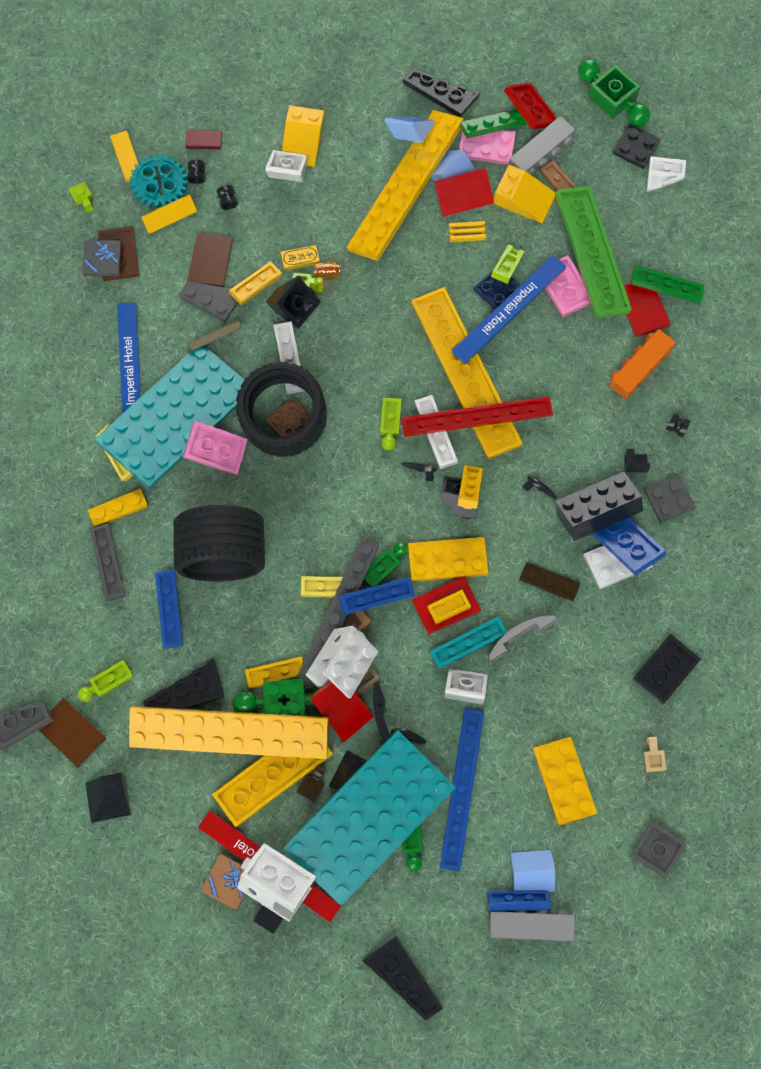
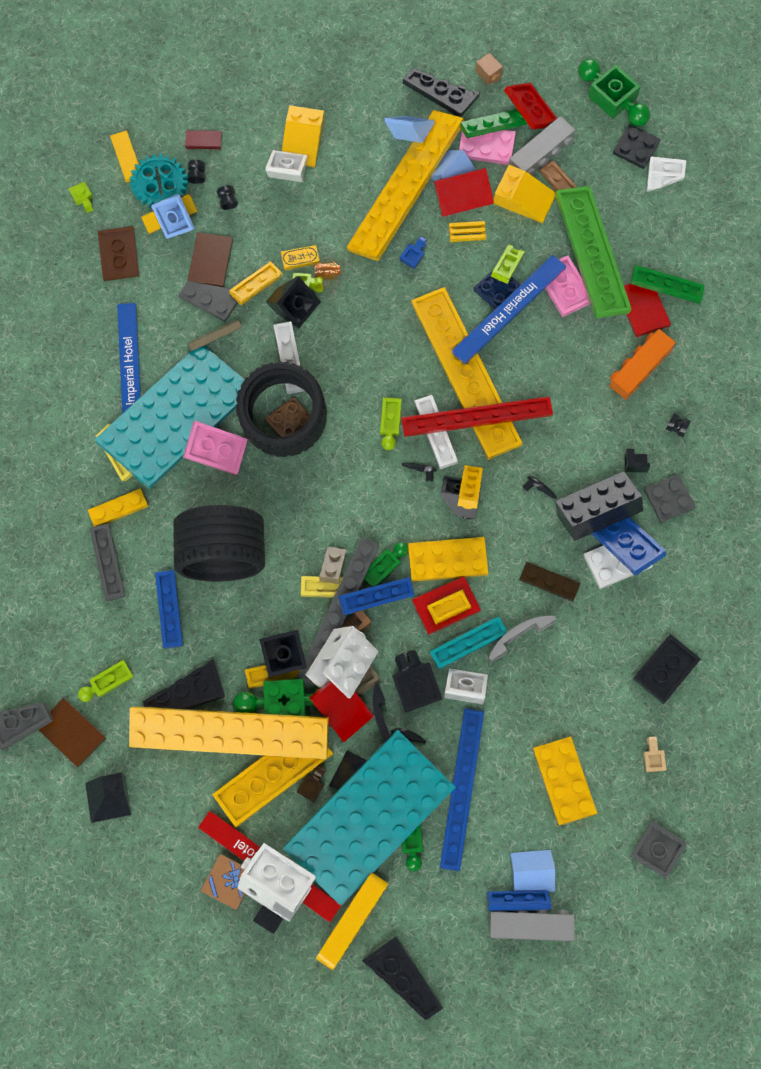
dark grey tile [82,240,122,276] -> none
none -> light blue slope [151,194,195,239]
none -> black slope [259,629,307,678]
none -> yellow beam [316,873,389,971]
none -> plate [320,547,347,584]
none -> black plate [392,650,443,713]
none -> blue plate [399,236,427,269]
none -> medium nougat brick [475,53,503,85]

